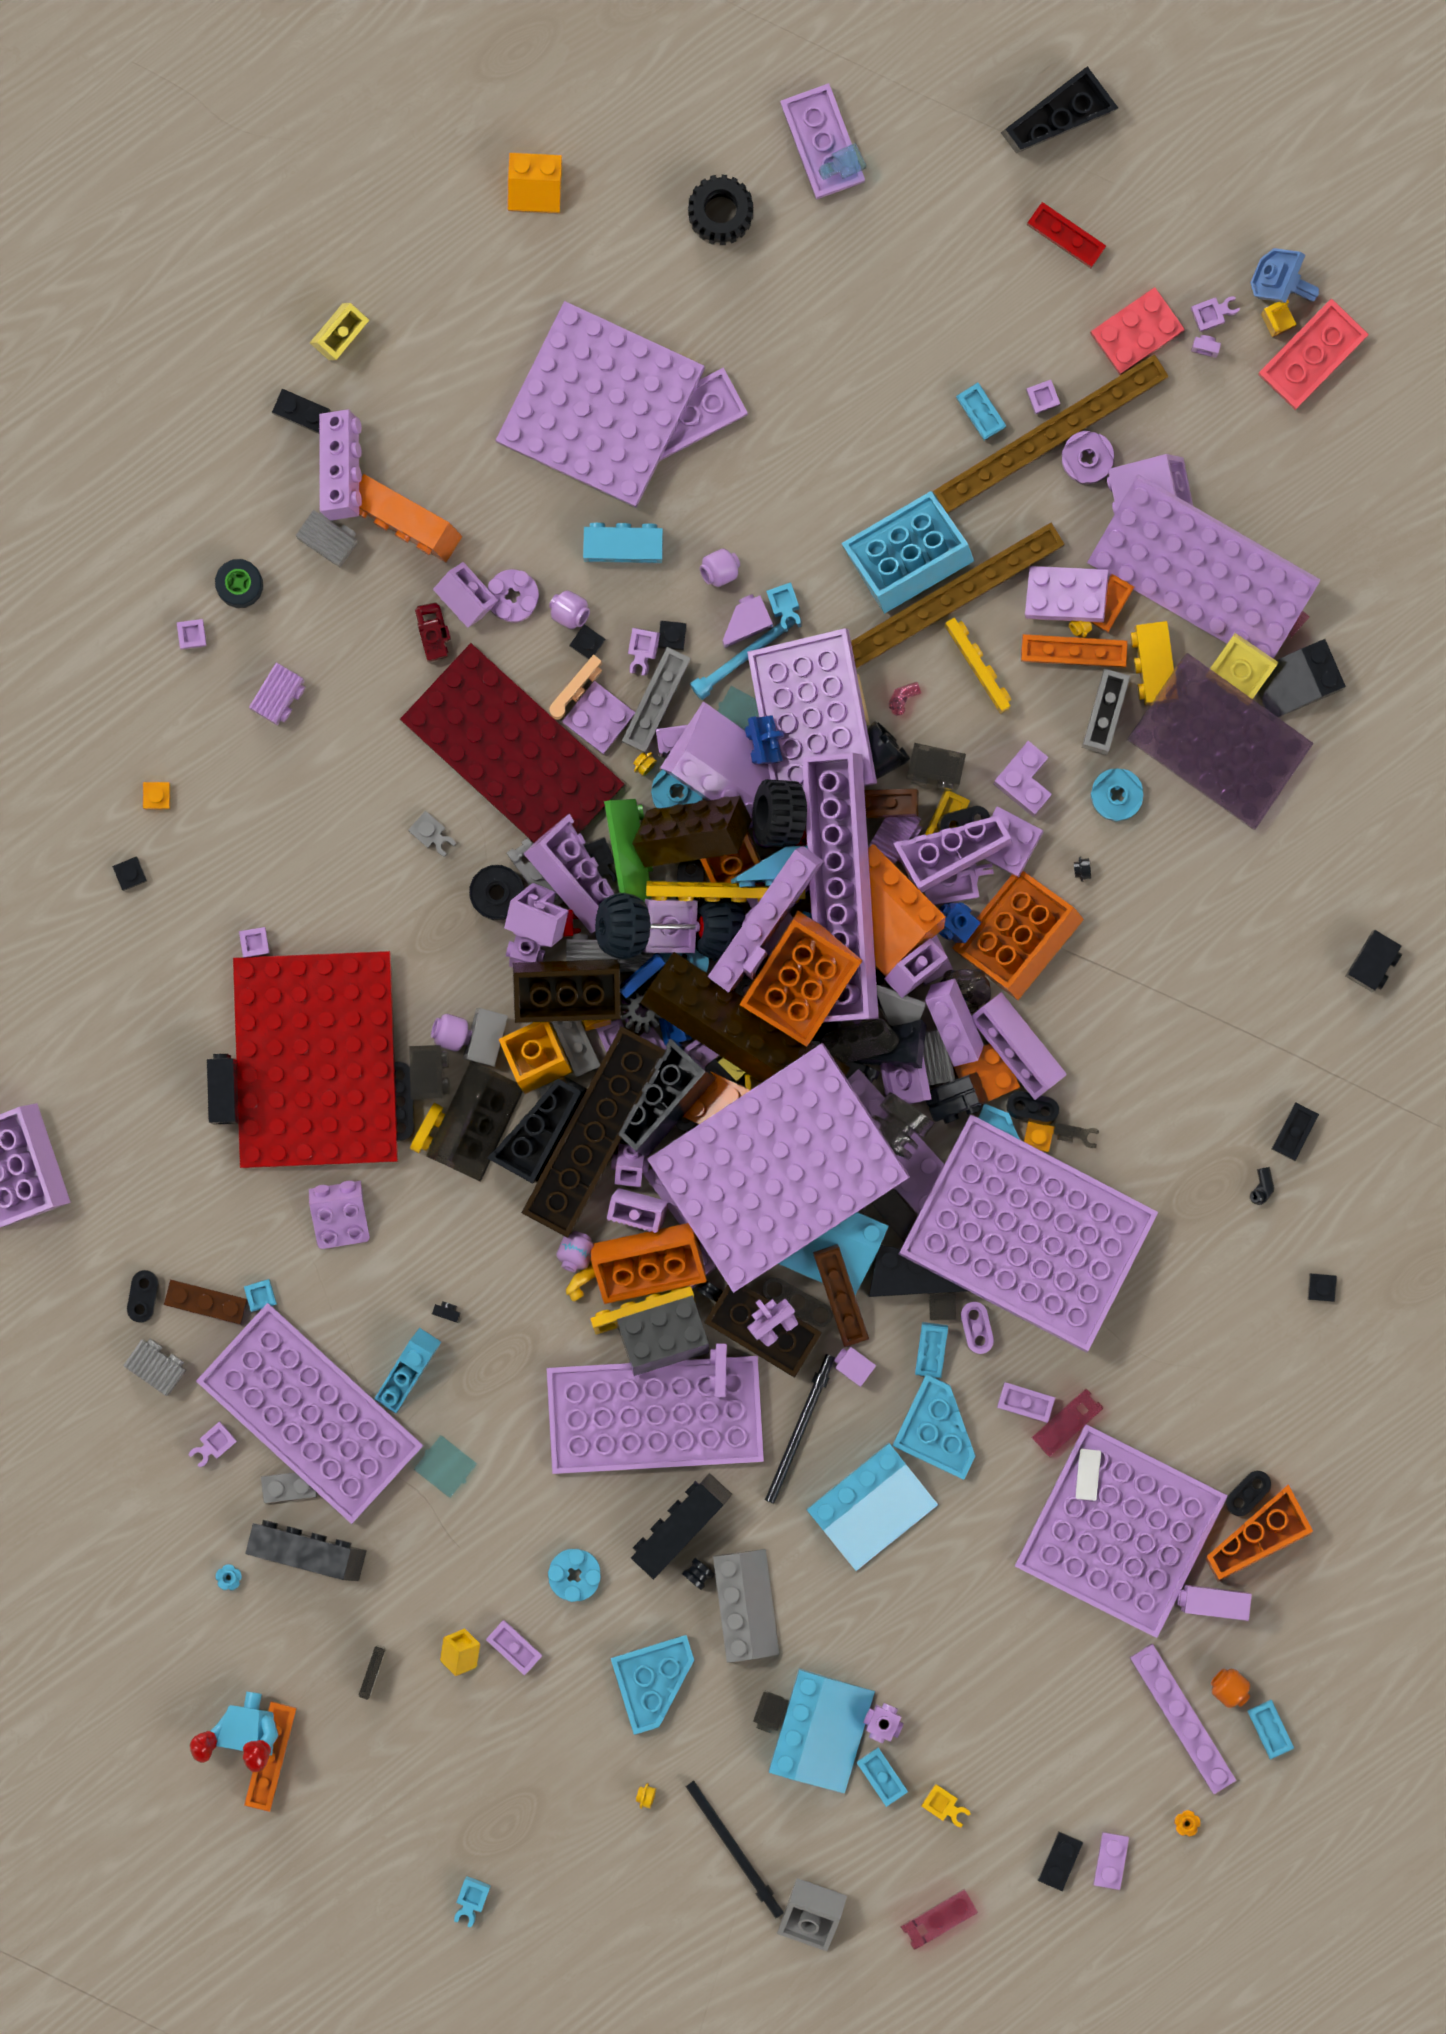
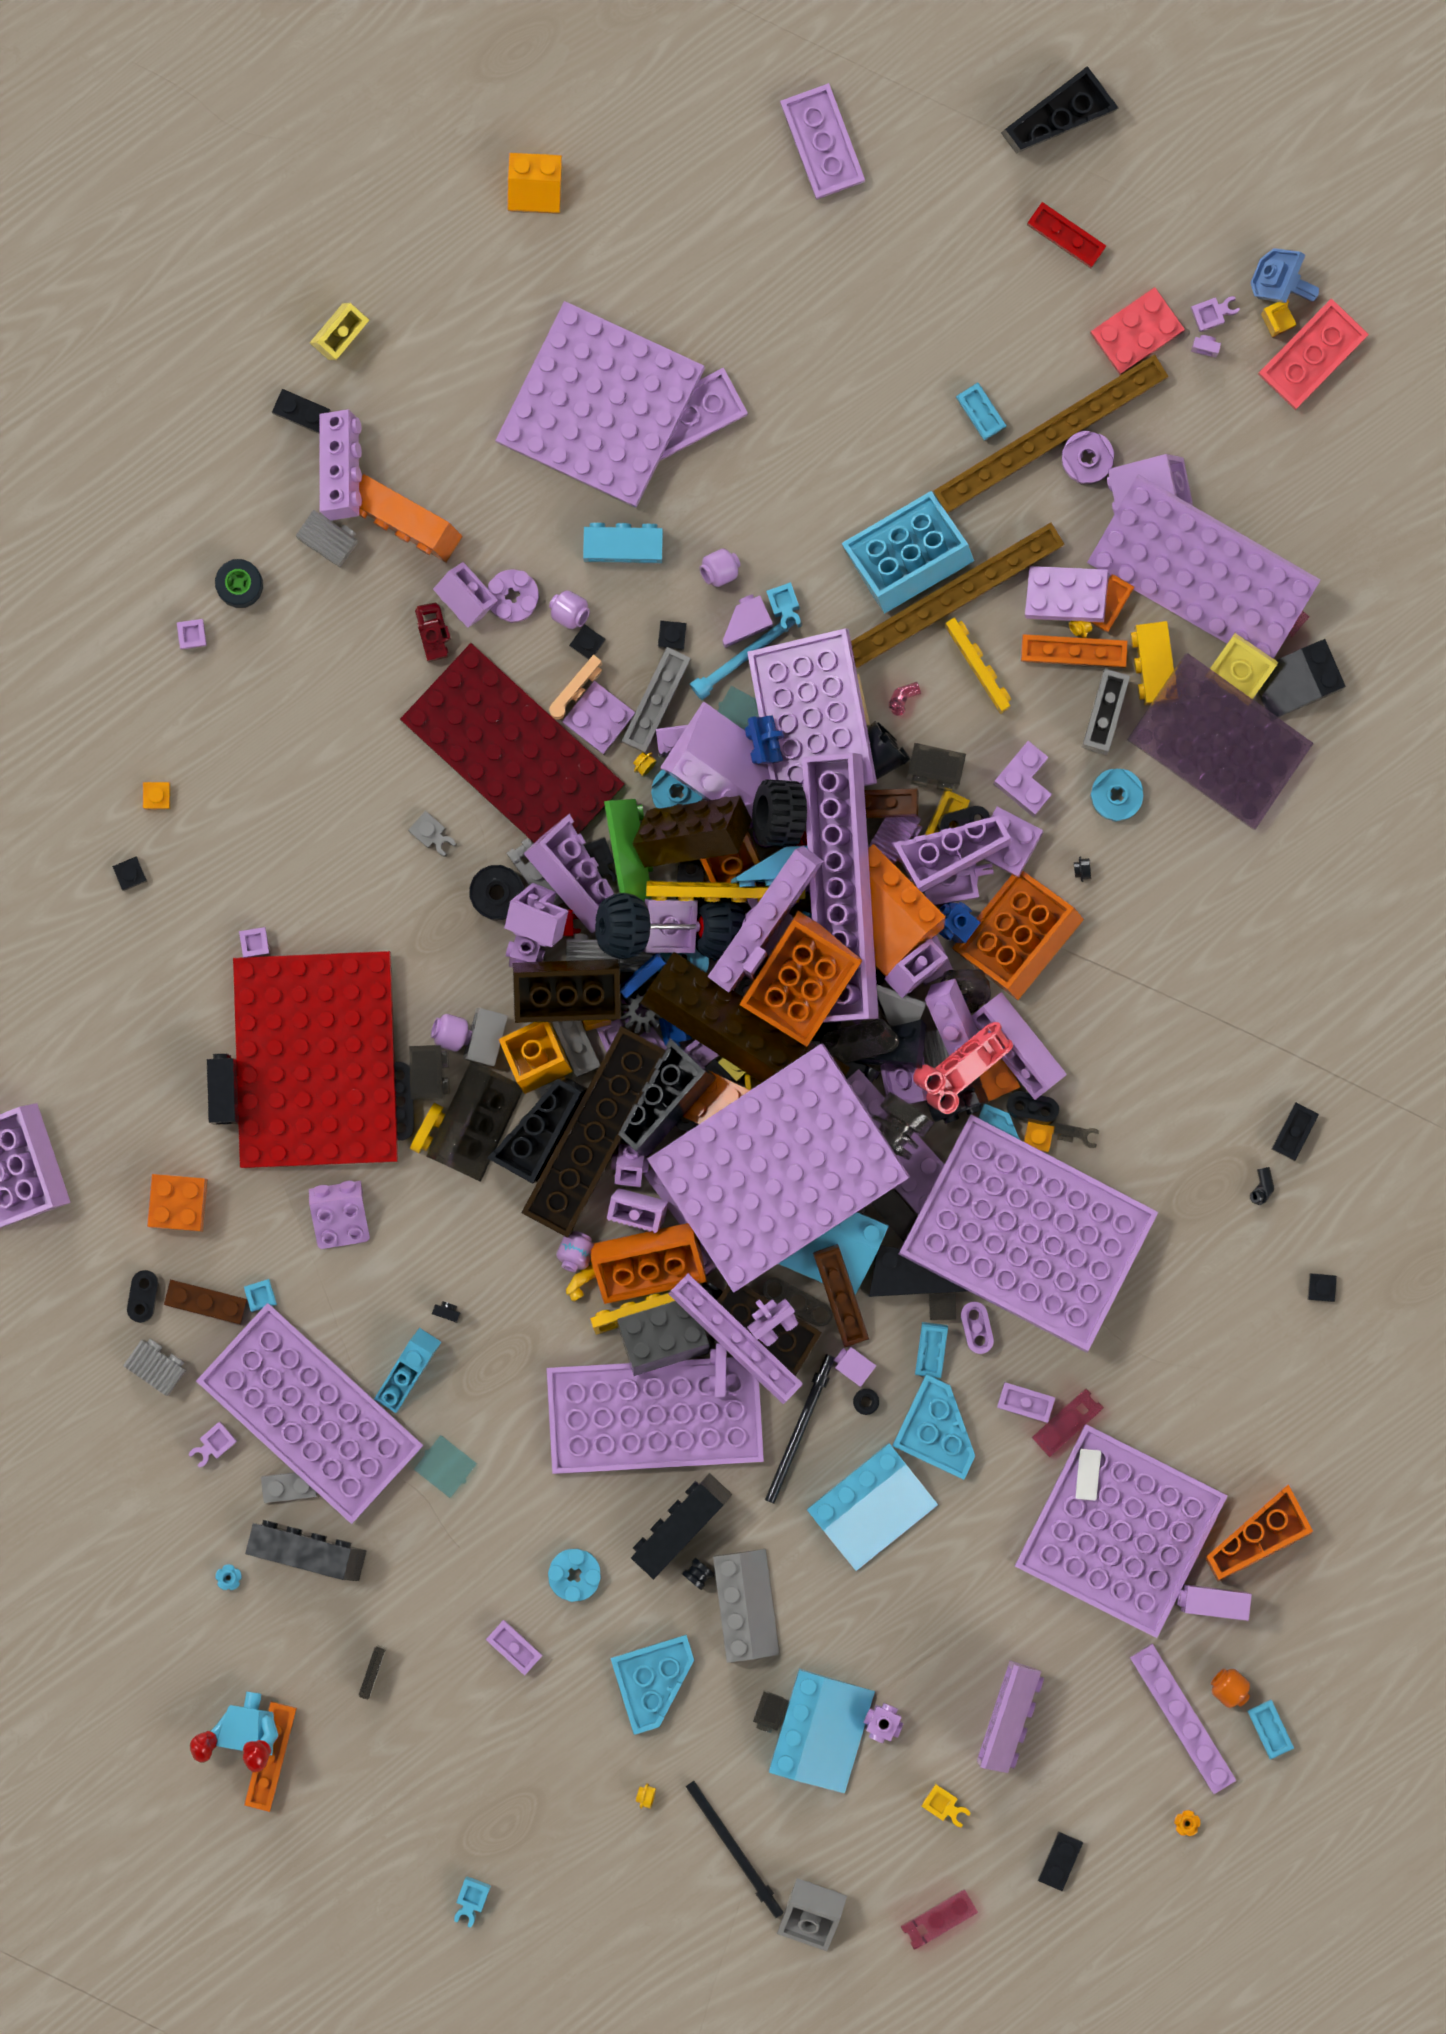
lavender brick [249,663,306,726] -> none
yellow panel [440,1628,480,1676] -> none
lavender plate [628,628,660,675] -> none
black tyre [688,174,754,245] -> none
clear light blue plate [818,143,867,180] -> none
medium azure plate [856,1747,908,1807] -> none
lavender plate [1026,380,1060,414] -> none
lavender plate [1093,1832,1129,1890] -> none
black plate [1226,1470,1271,1516] -> none
black brick [1345,930,1402,992] -> none
none -> orange brick [147,1174,208,1232]
none -> lavender plate [669,1274,803,1404]
none -> black plate [853,1389,879,1415]
none -> coral piece [913,1022,1013,1114]
none -> lavender slope [977,1660,1044,1773]

